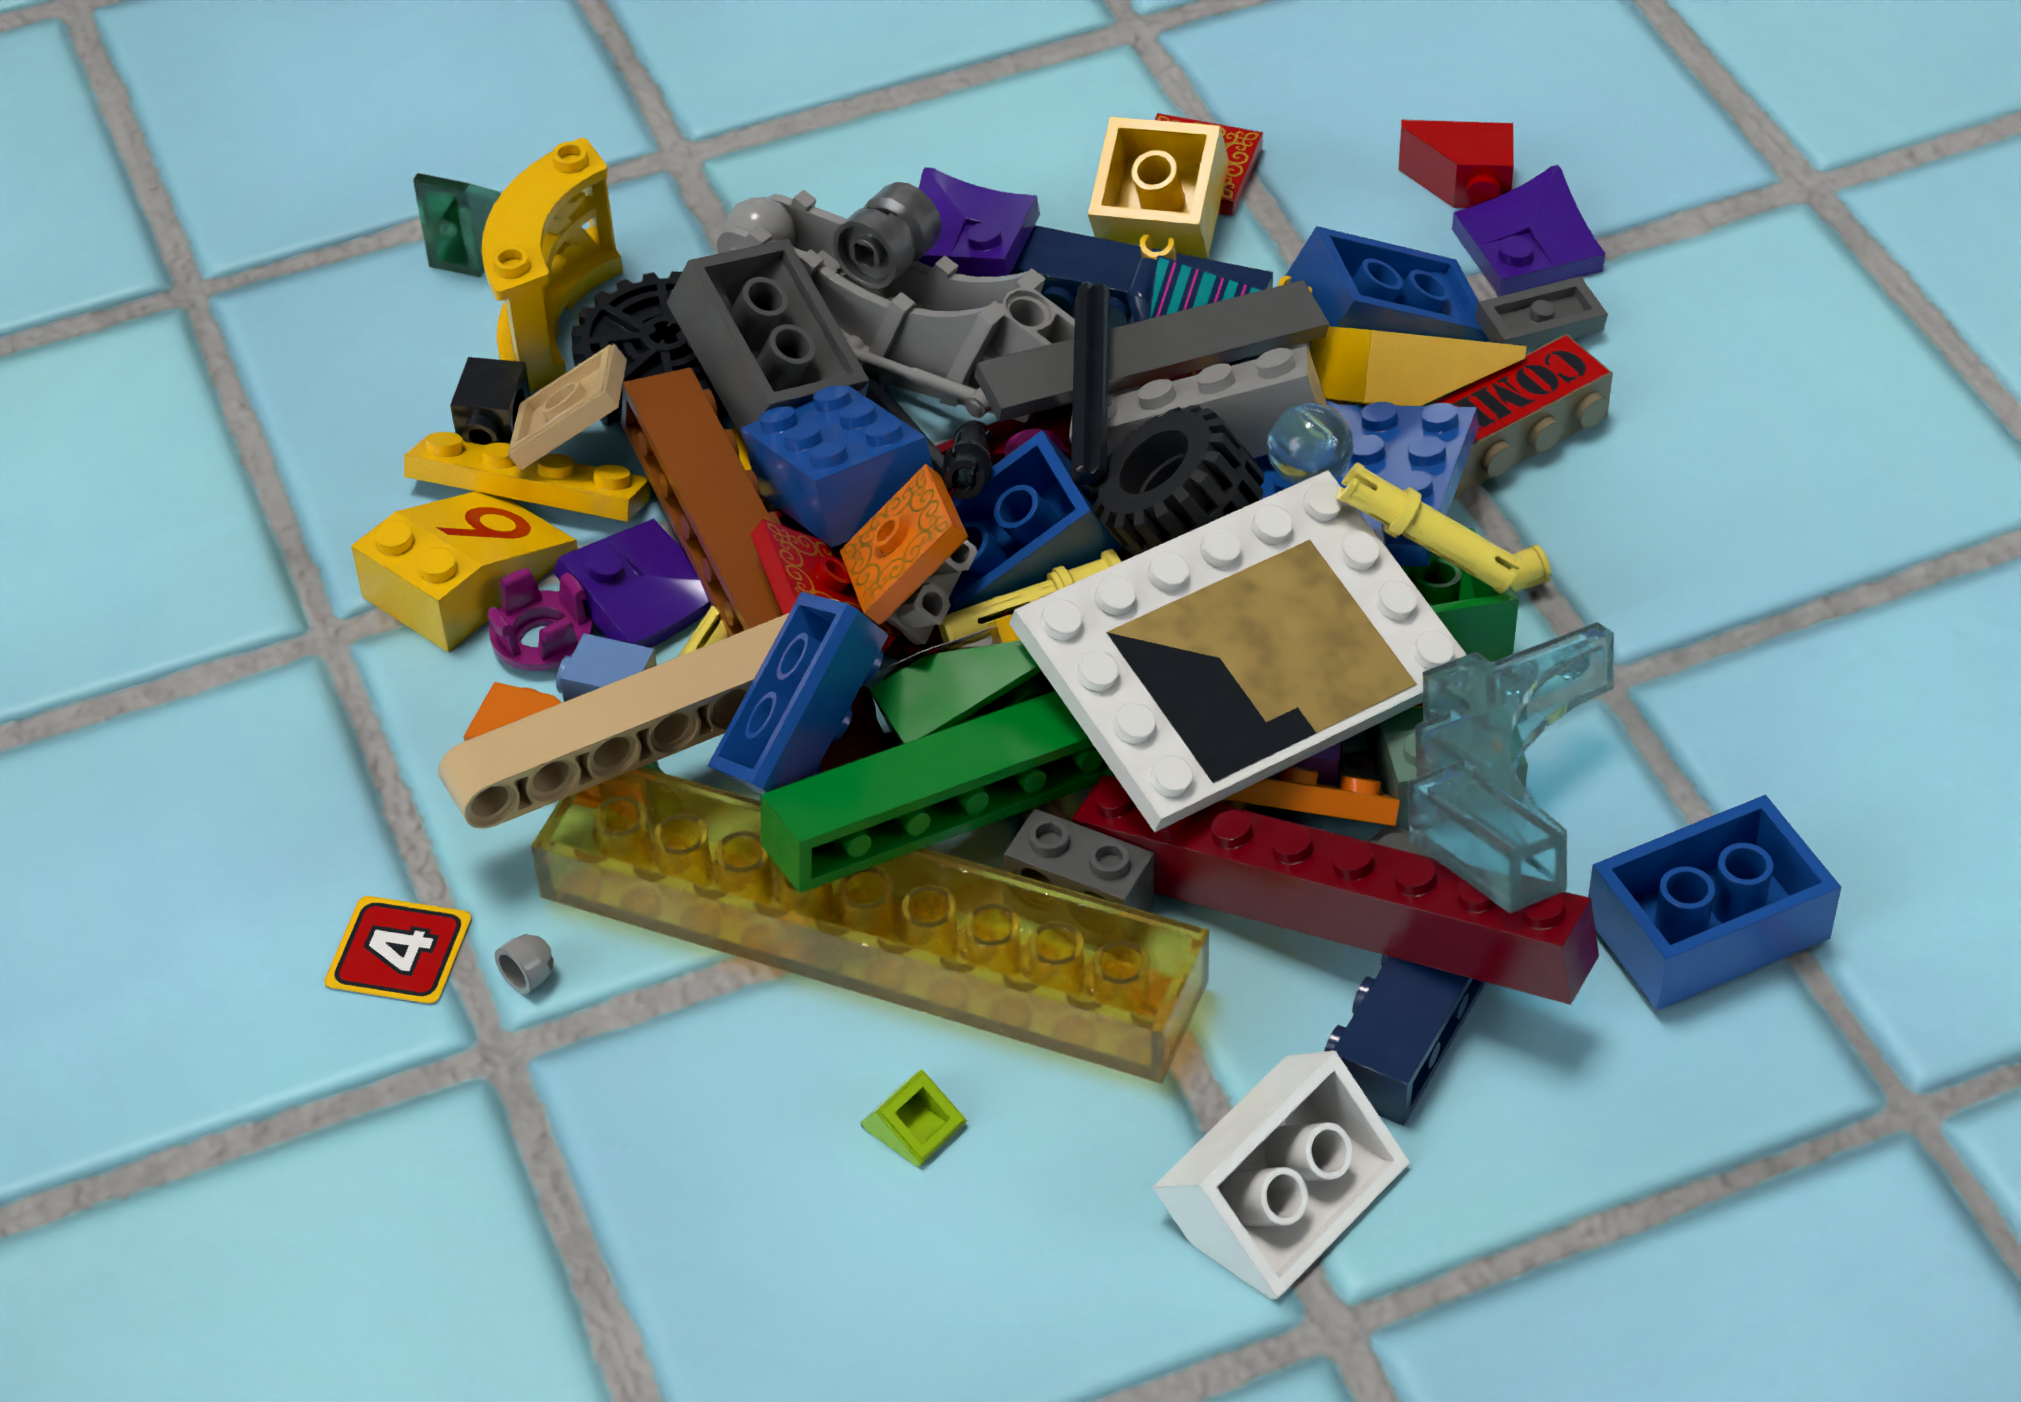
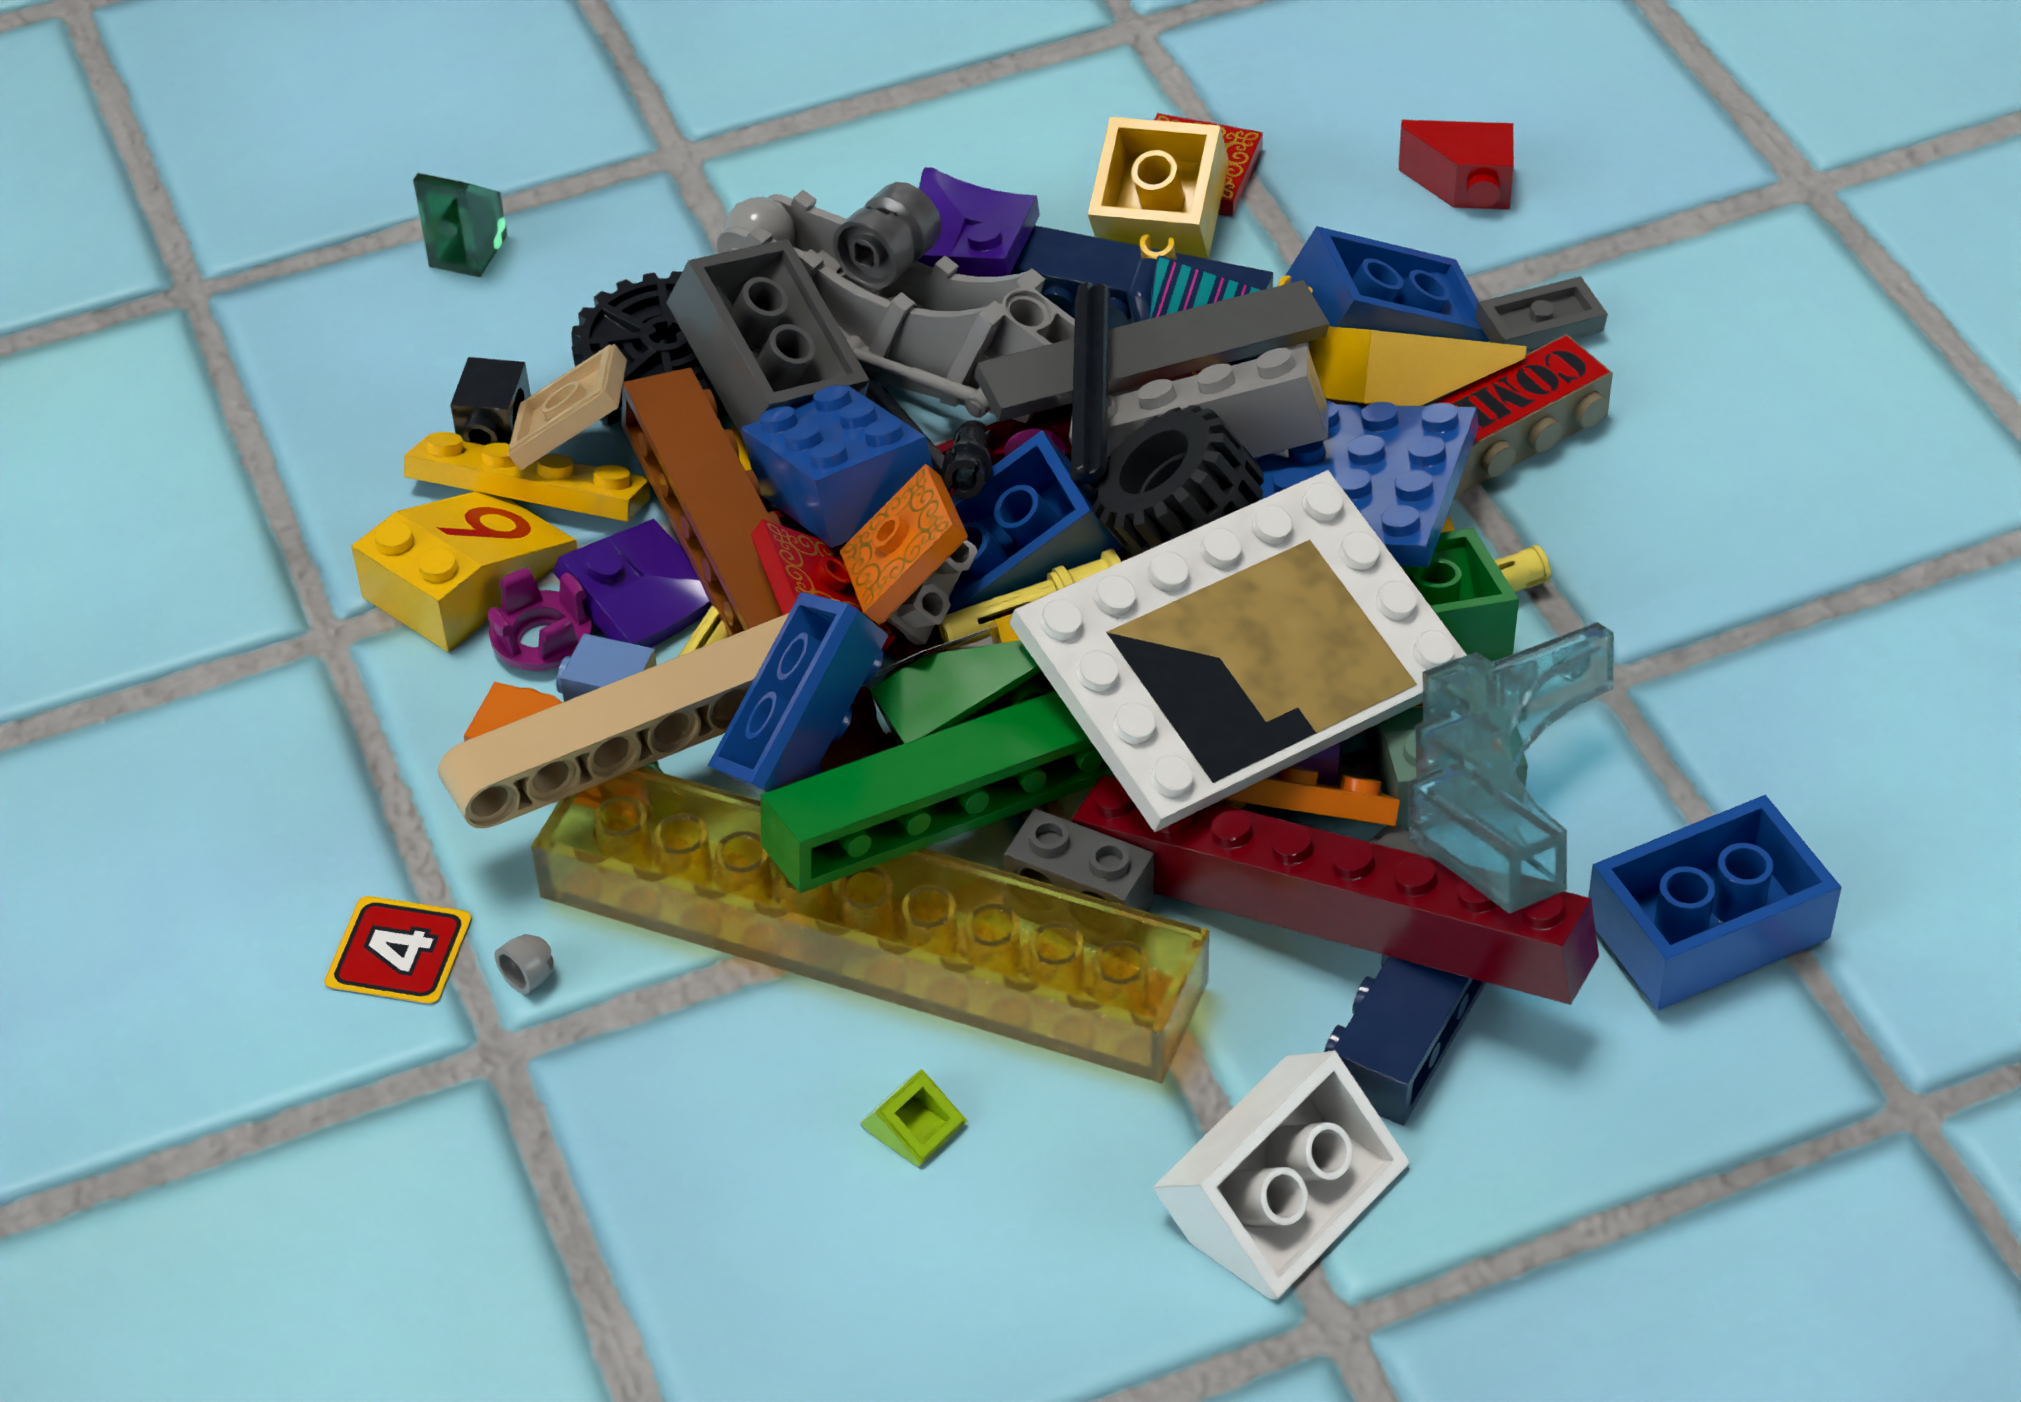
yellow fence [482,138,623,392] -> none
clear light blue piece [1266,402,1354,485] -> none
light yellow pin [1336,463,1522,594] -> none
dark purple plate [1452,165,1606,296] -> none

